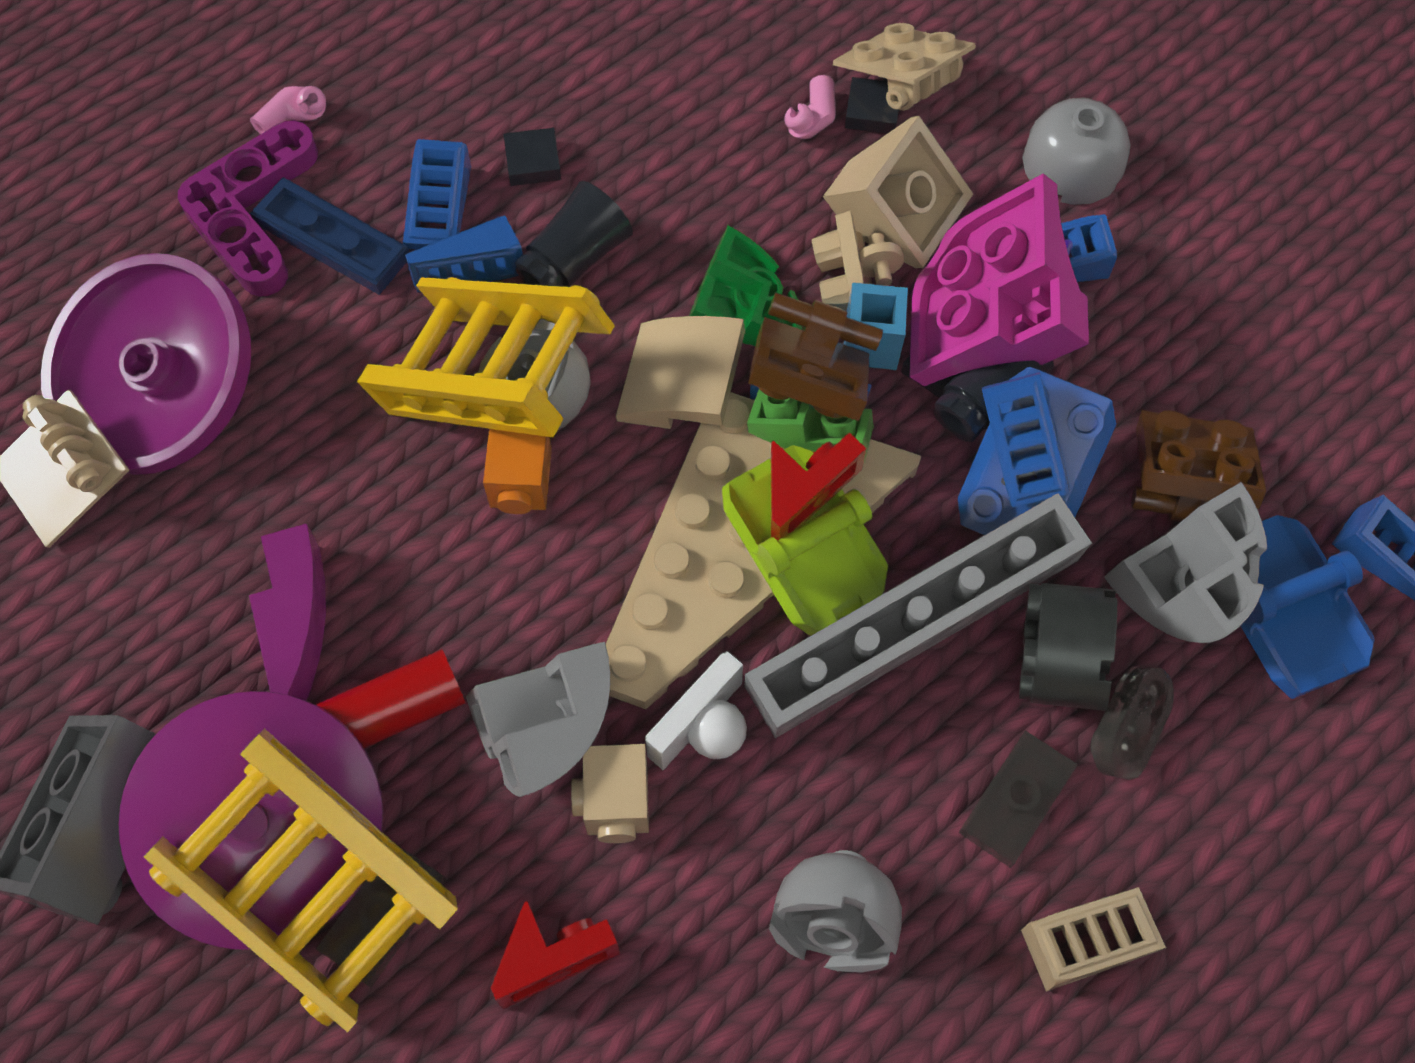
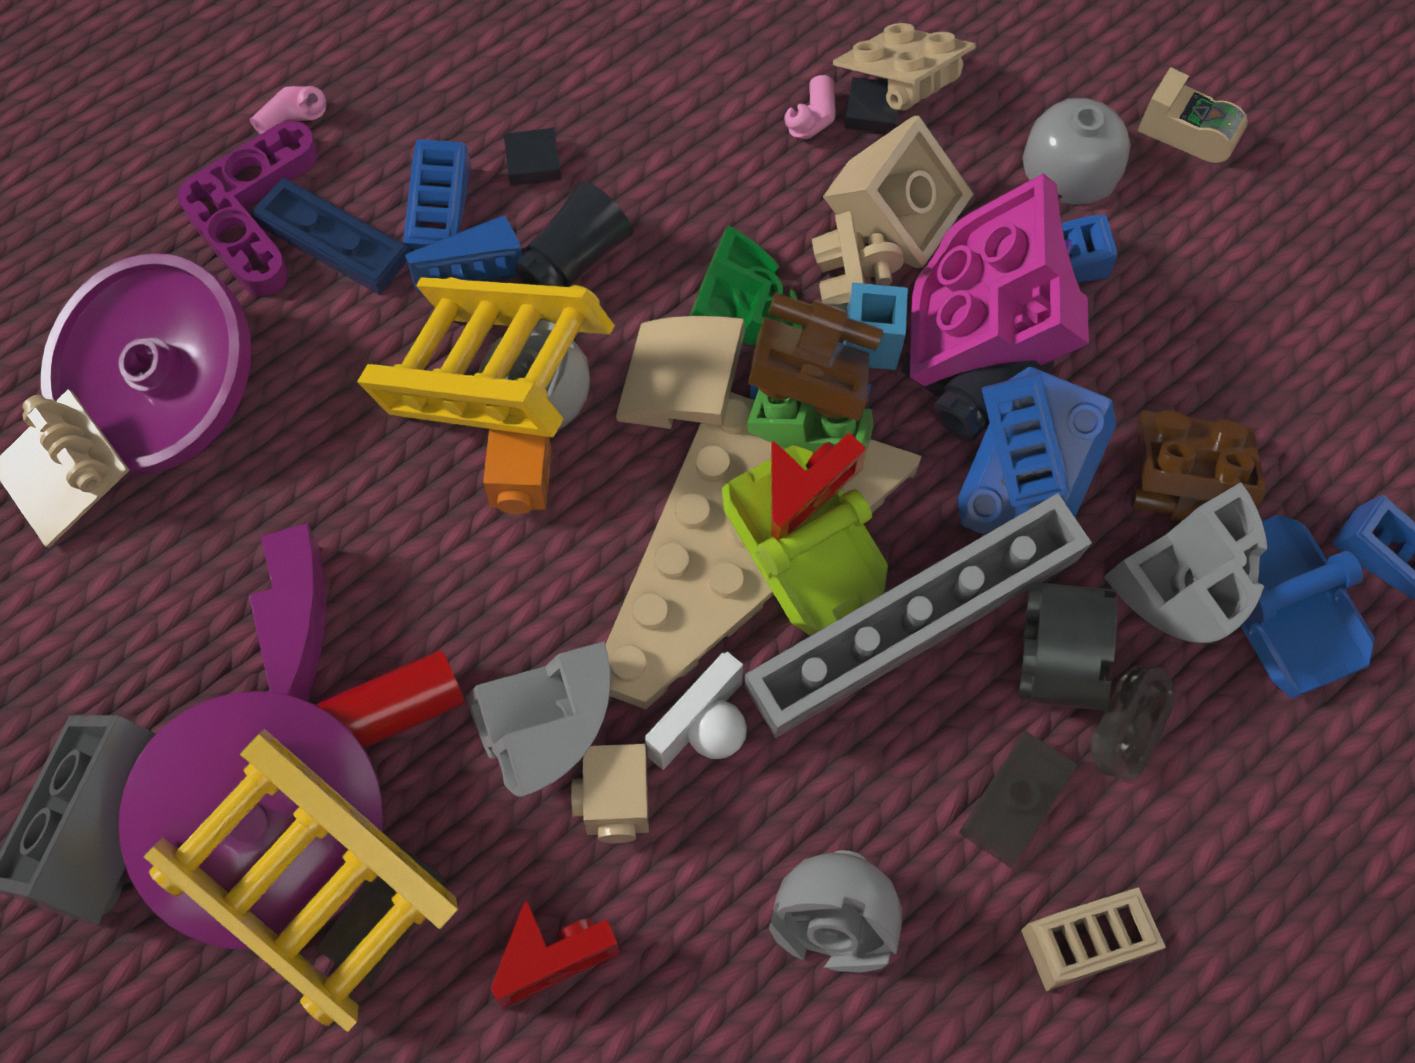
none -> tan leg [1138,67,1248,163]

